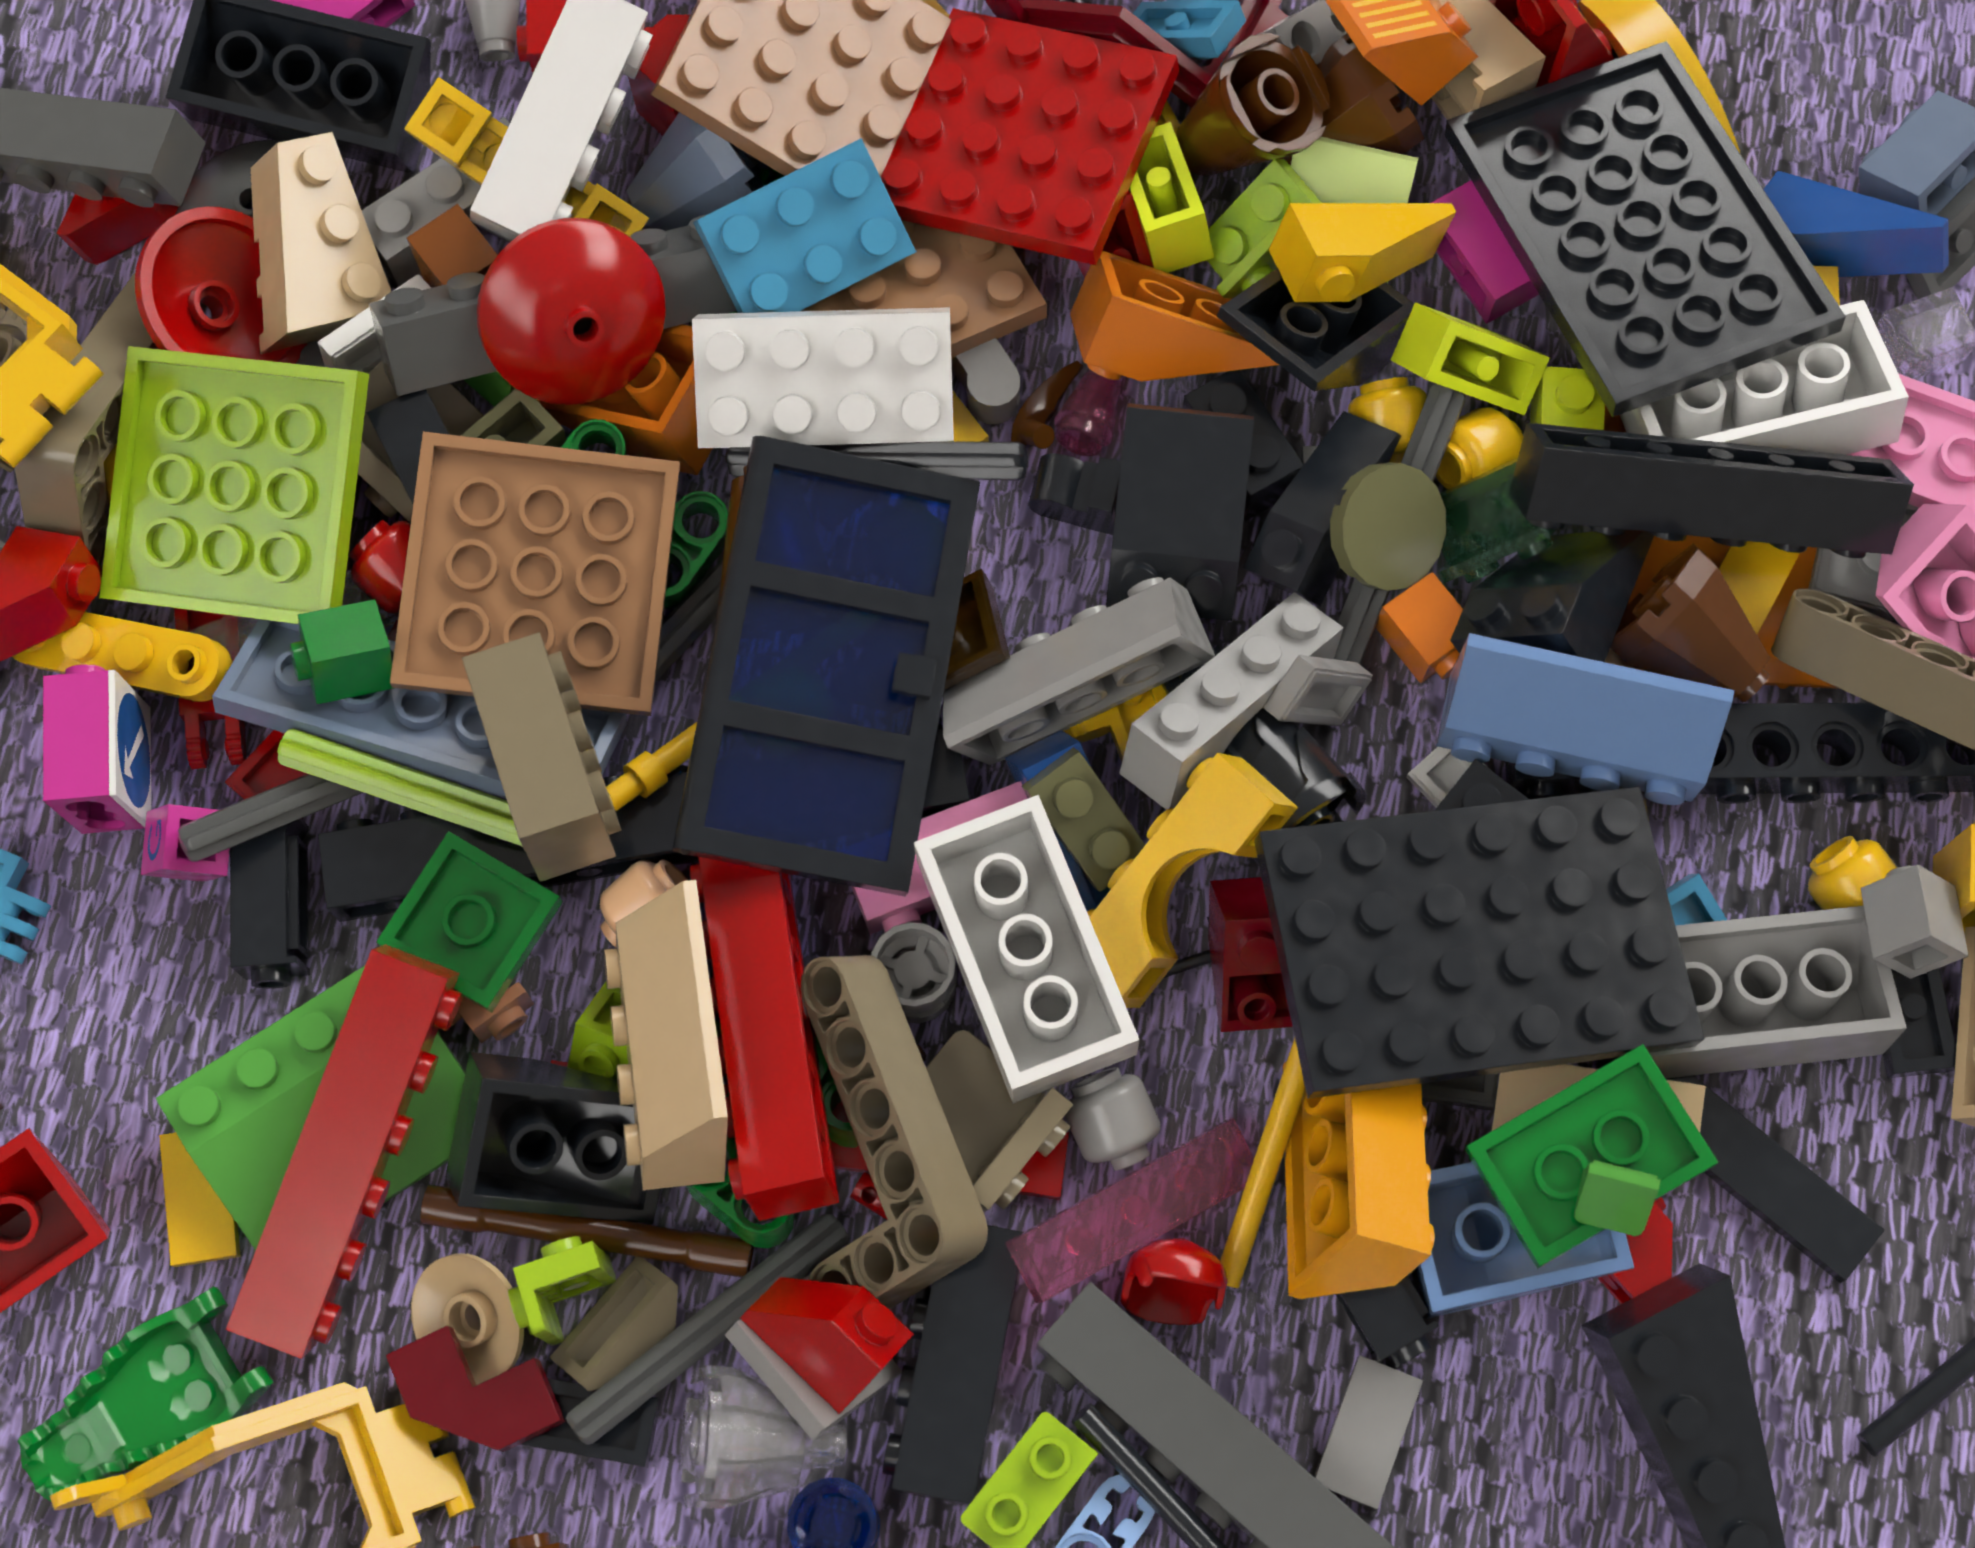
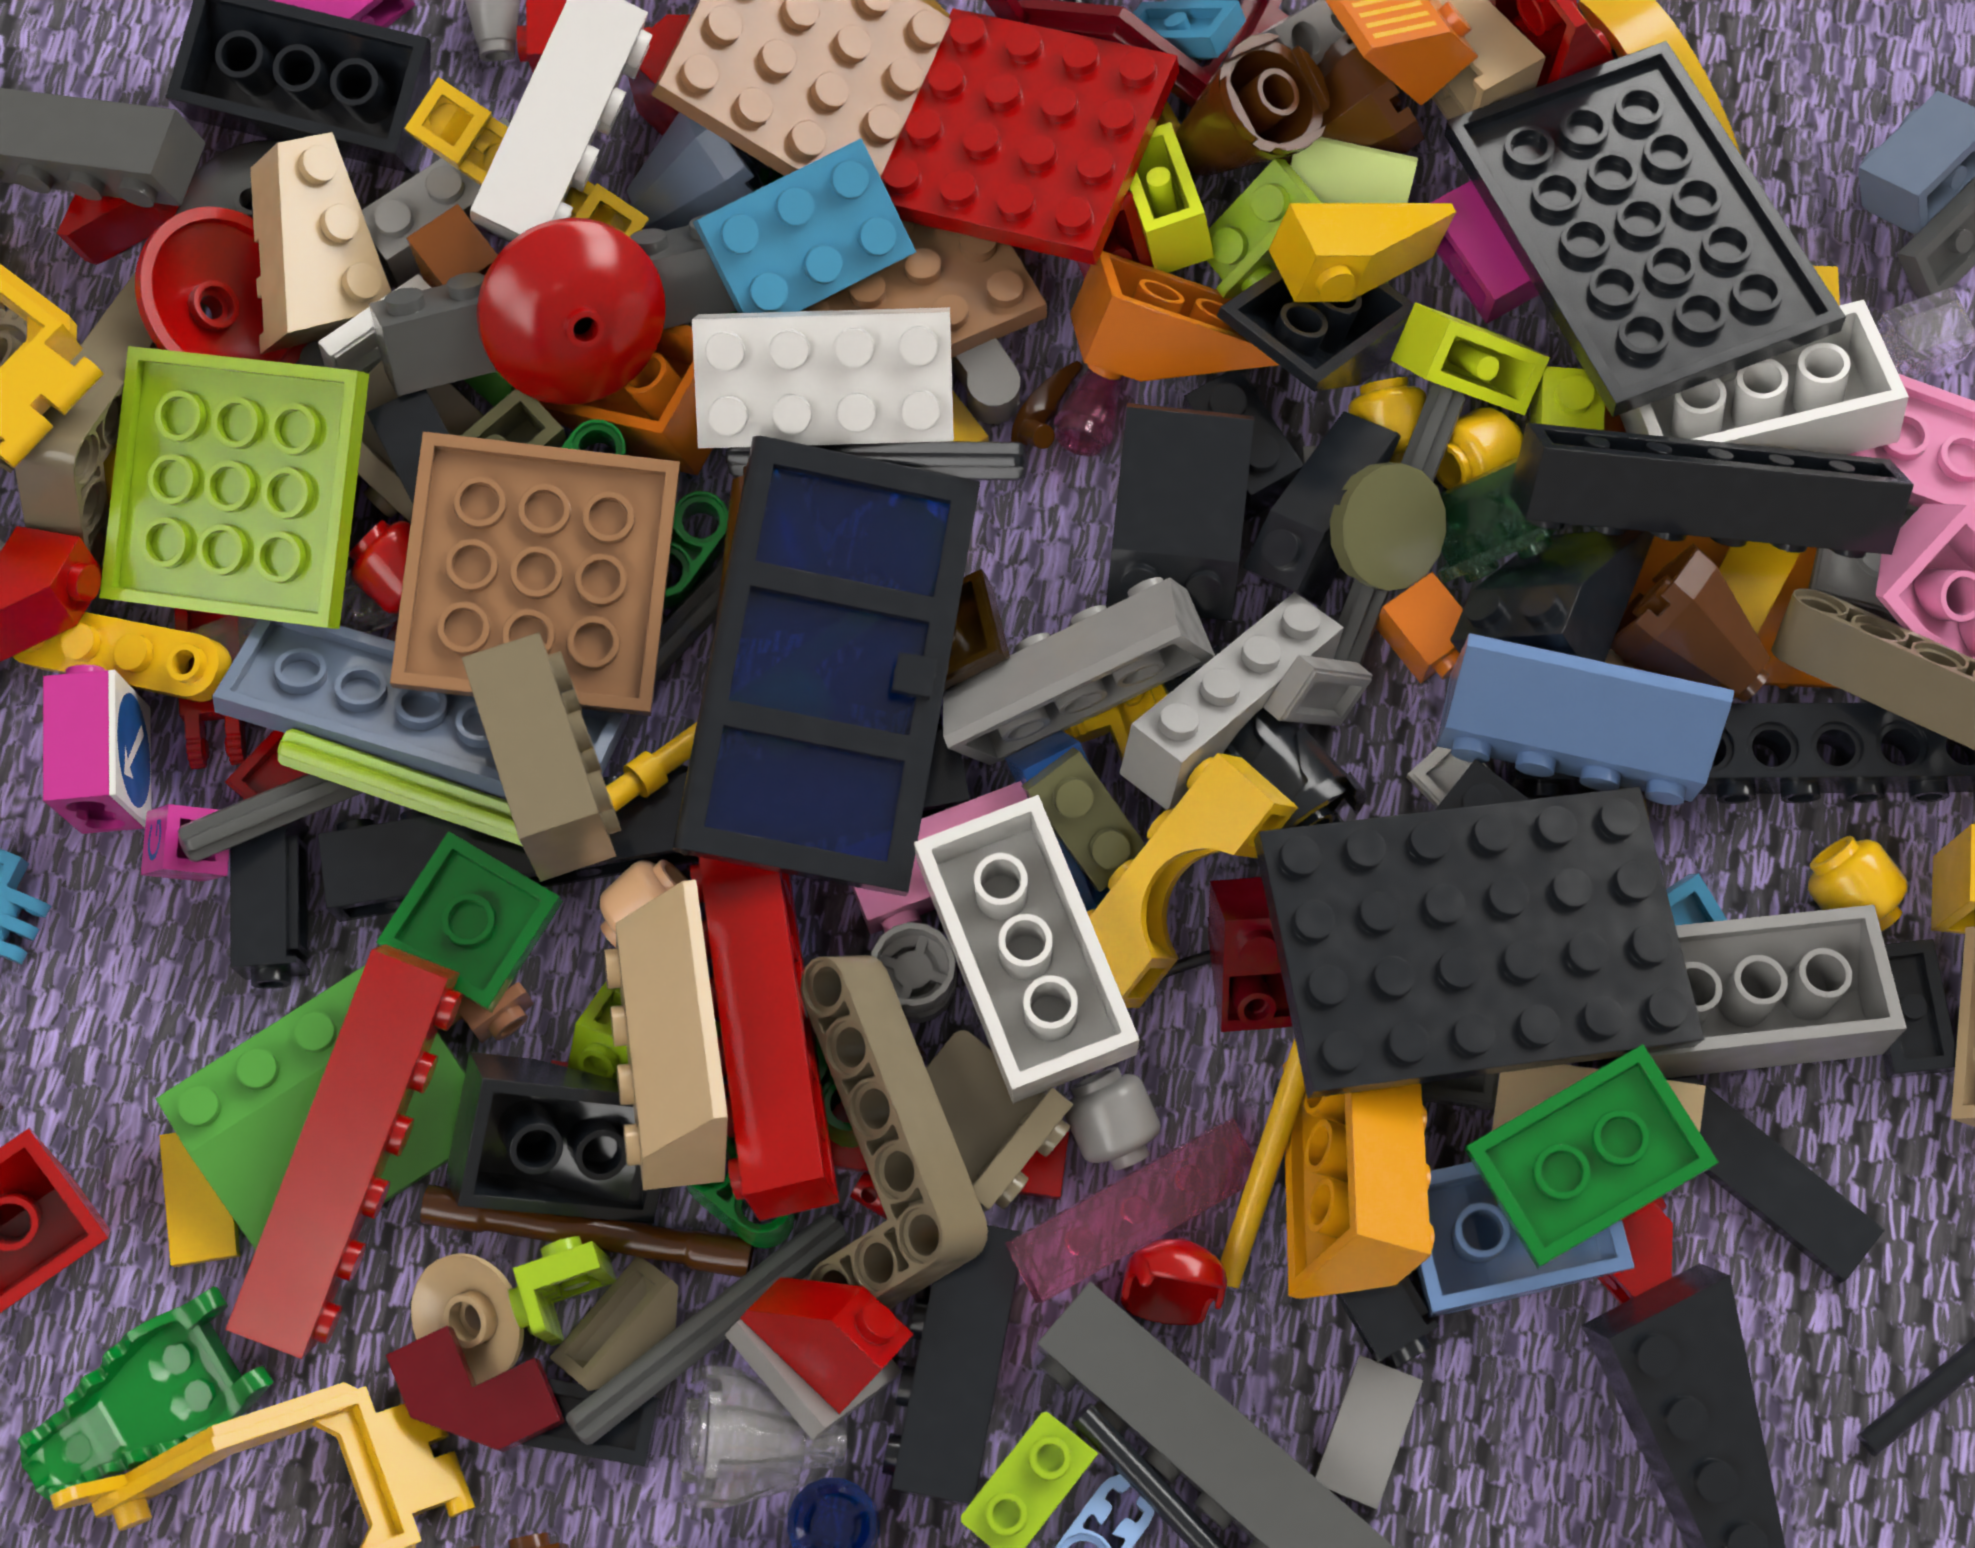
green brick [290,599,394,704] -> none
black leg [1028,453,1121,535] -> none
bright green slope [1574,1160,1660,1236] -> none
blue slope [1763,171,1949,277] -> none
light grey brick [1861,864,1969,979] -> none

